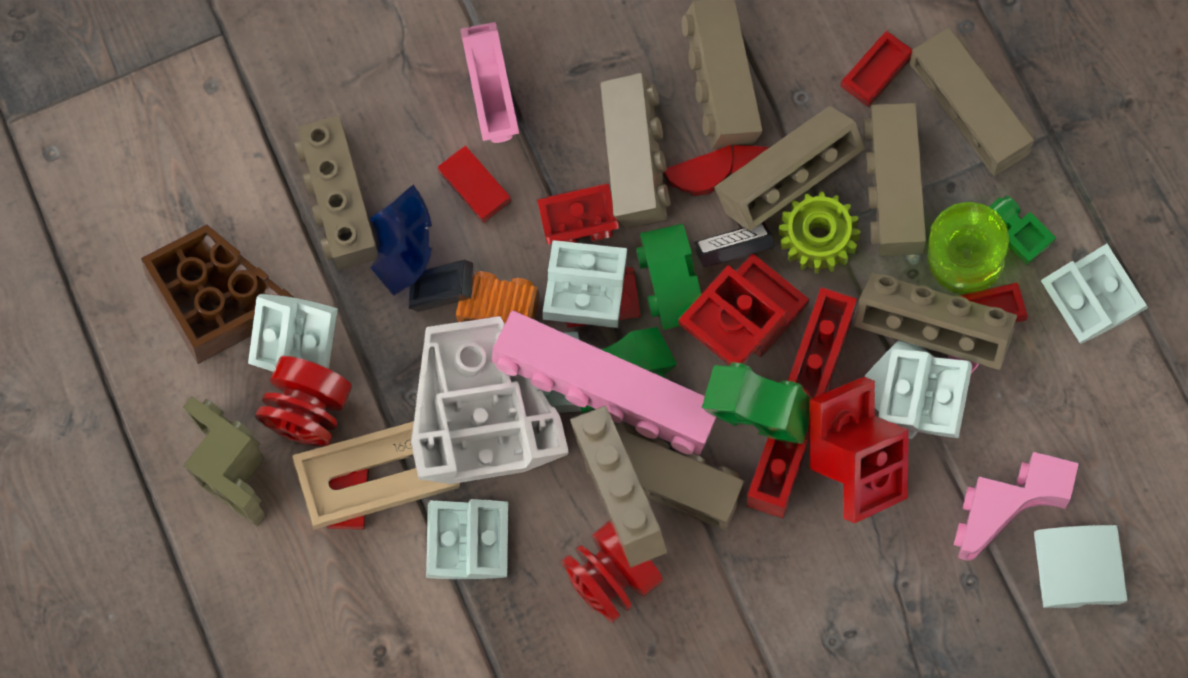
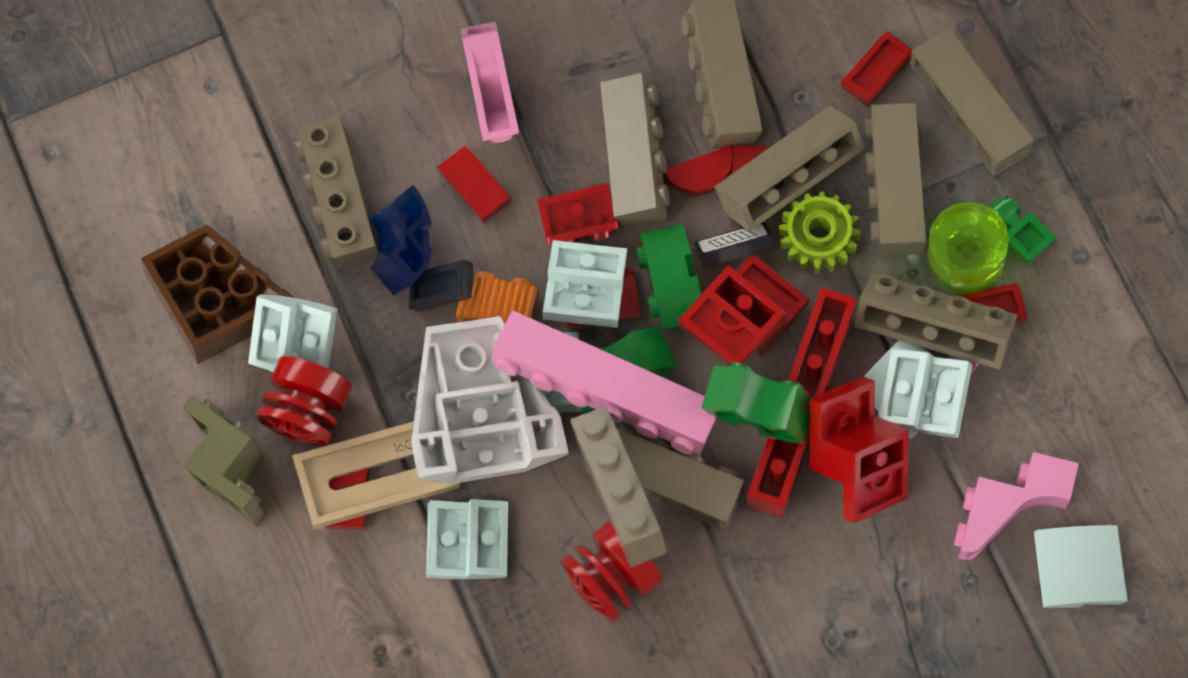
light aqua slope [1041,244,1148,344] -> none

